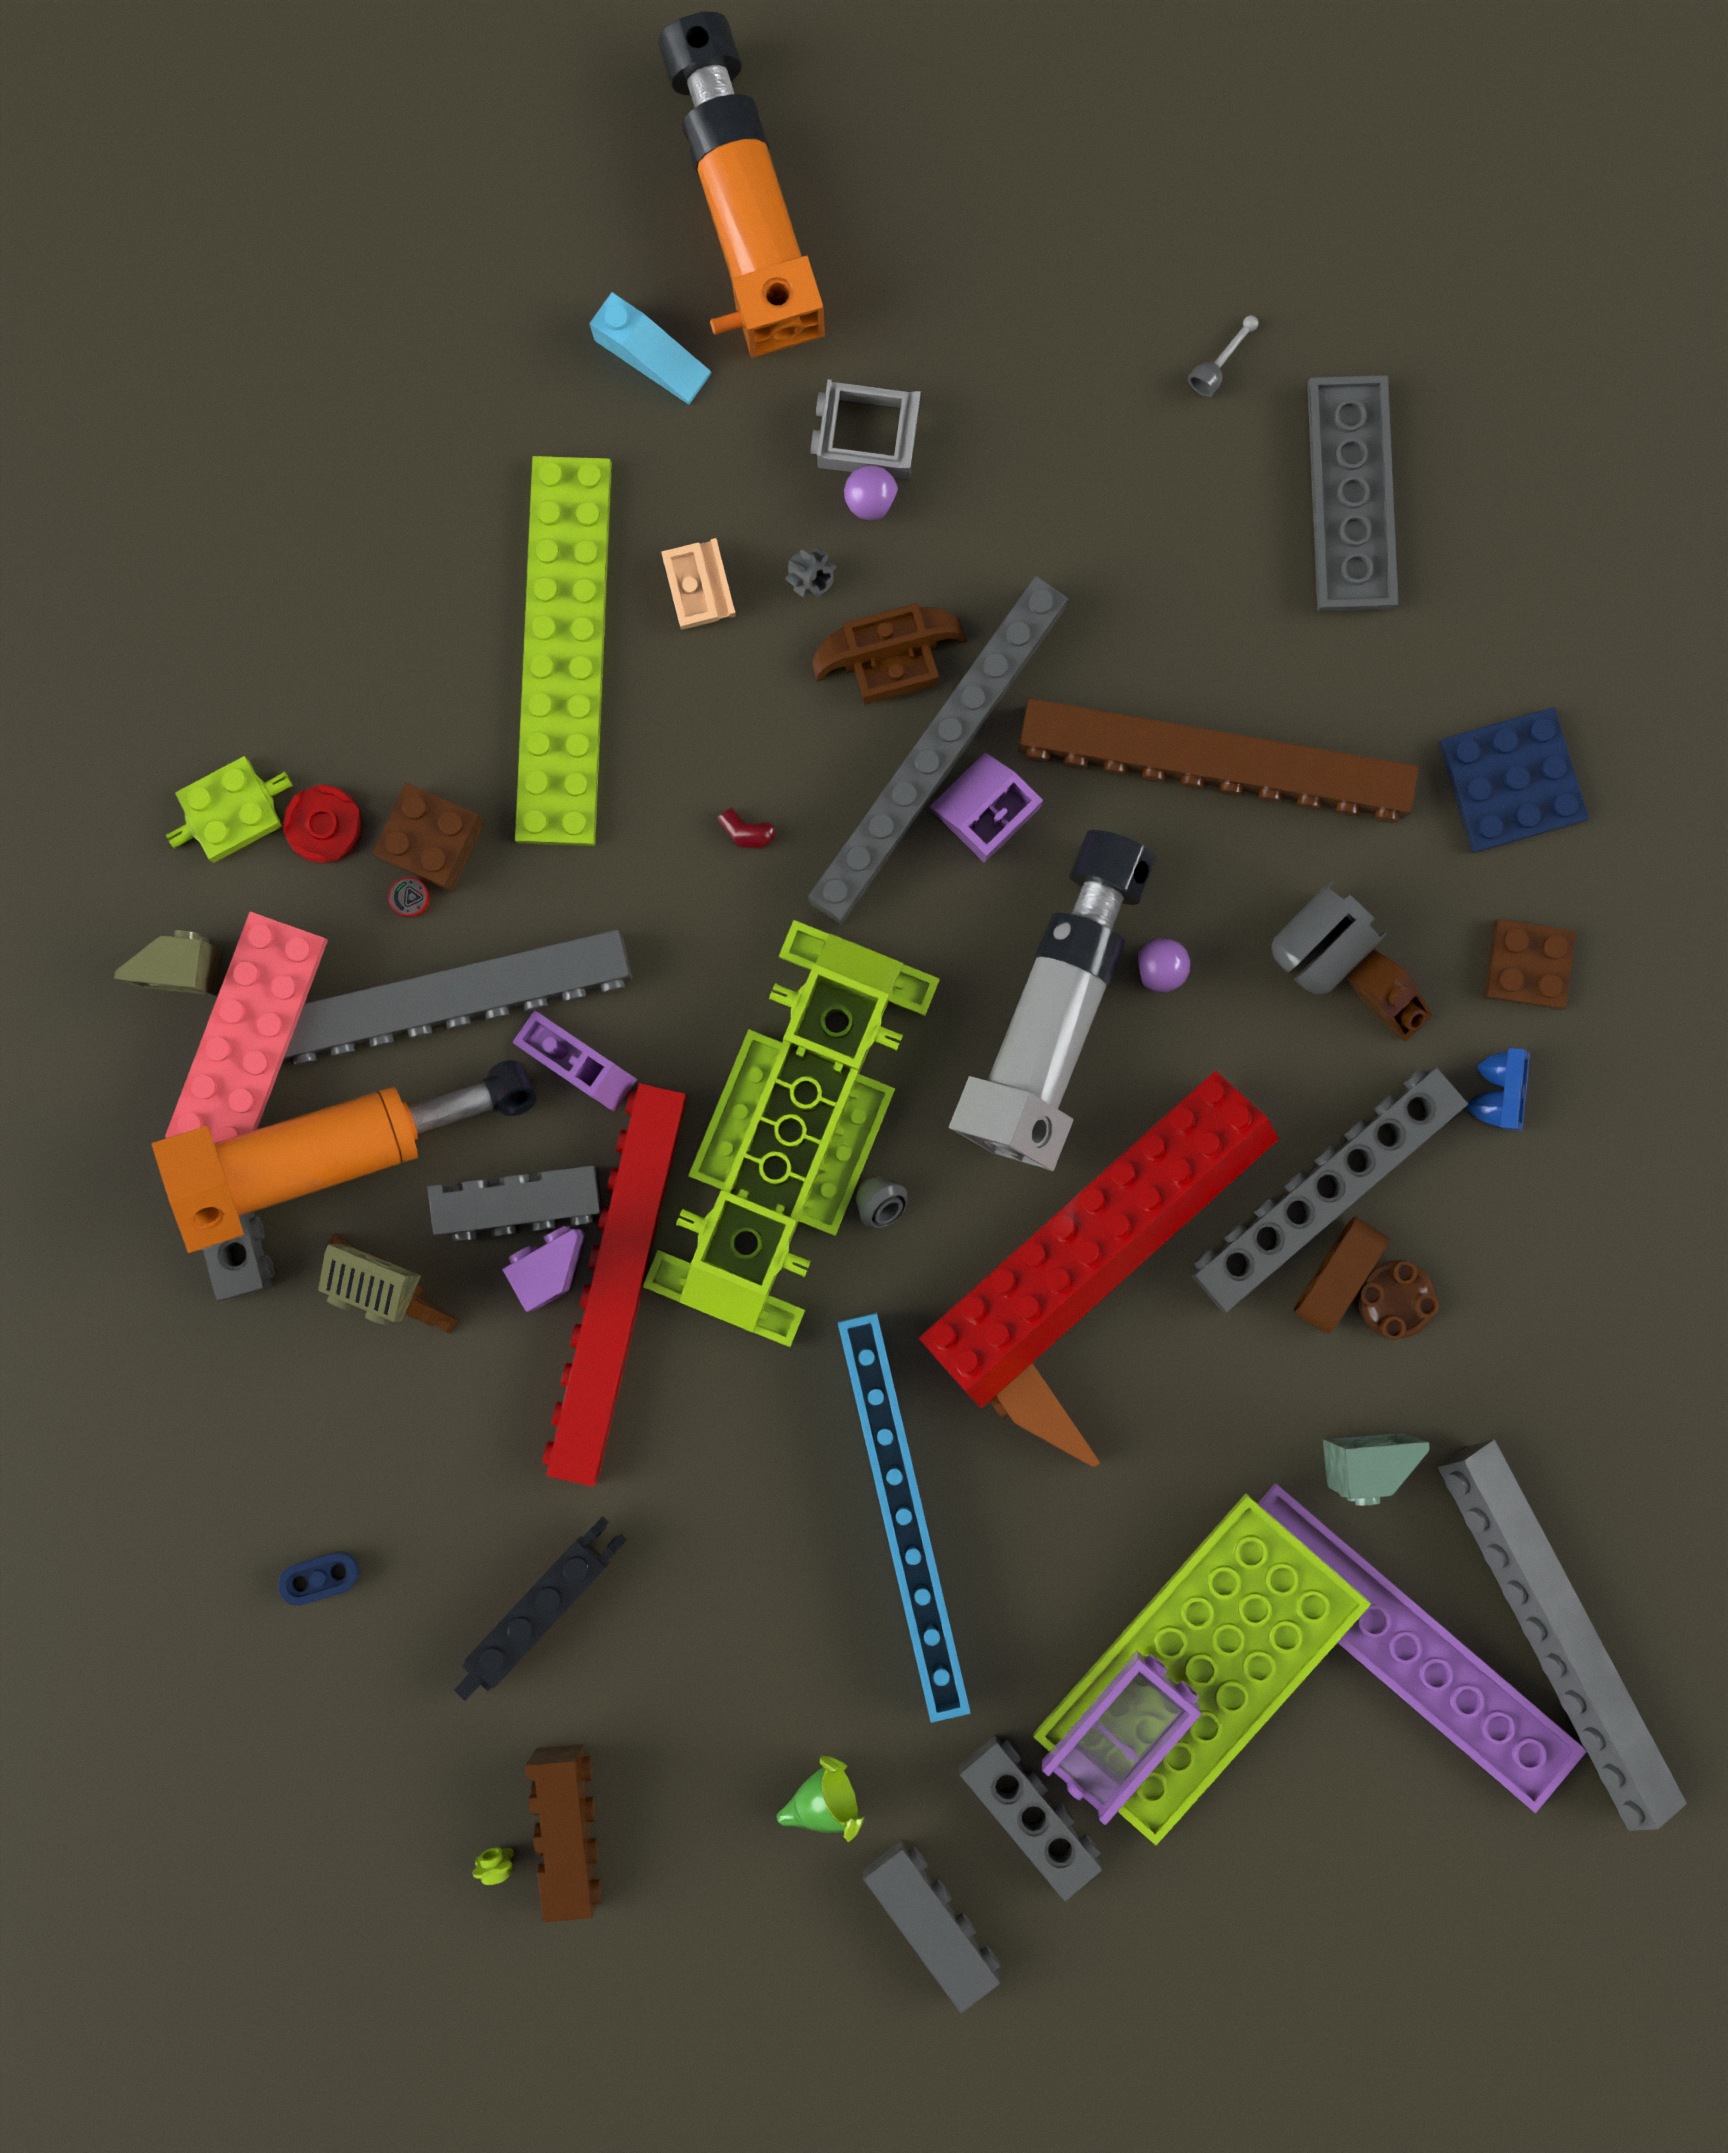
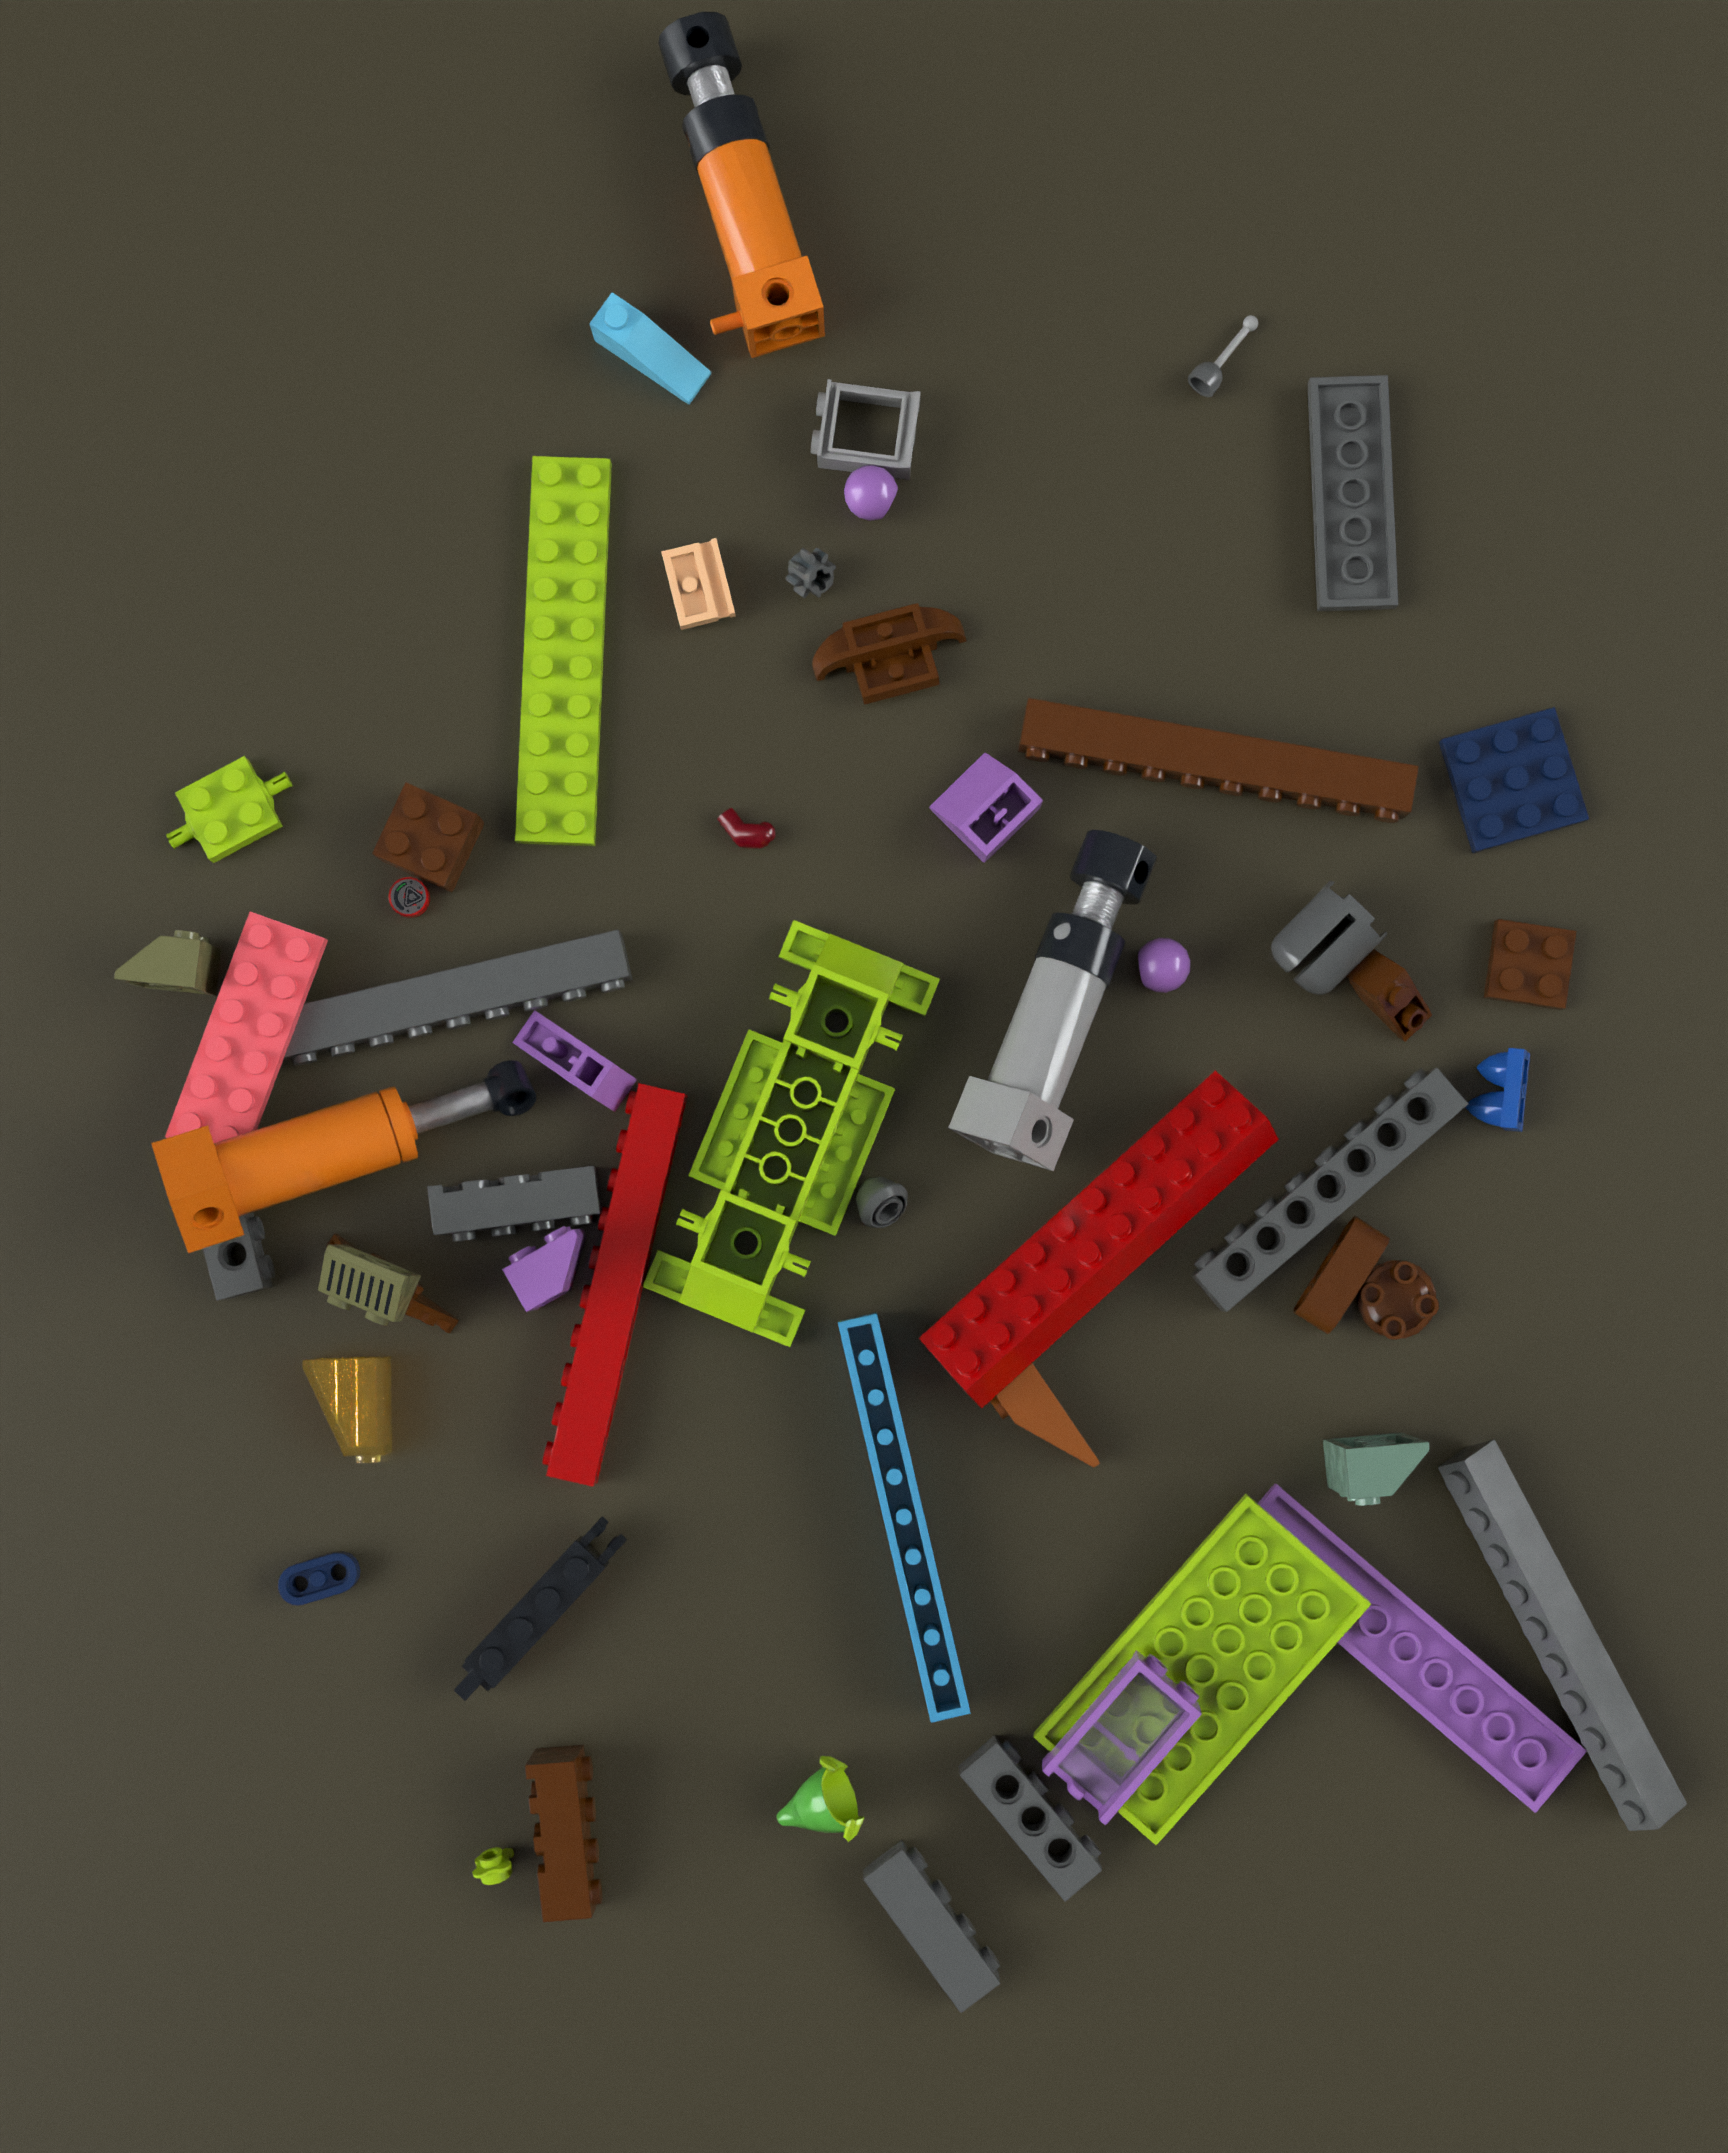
red tile [282,784,363,864] -> none
dark grey brick [808,576,1068,925] -> none
none -> clear yellow slope [303,1356,392,1463]

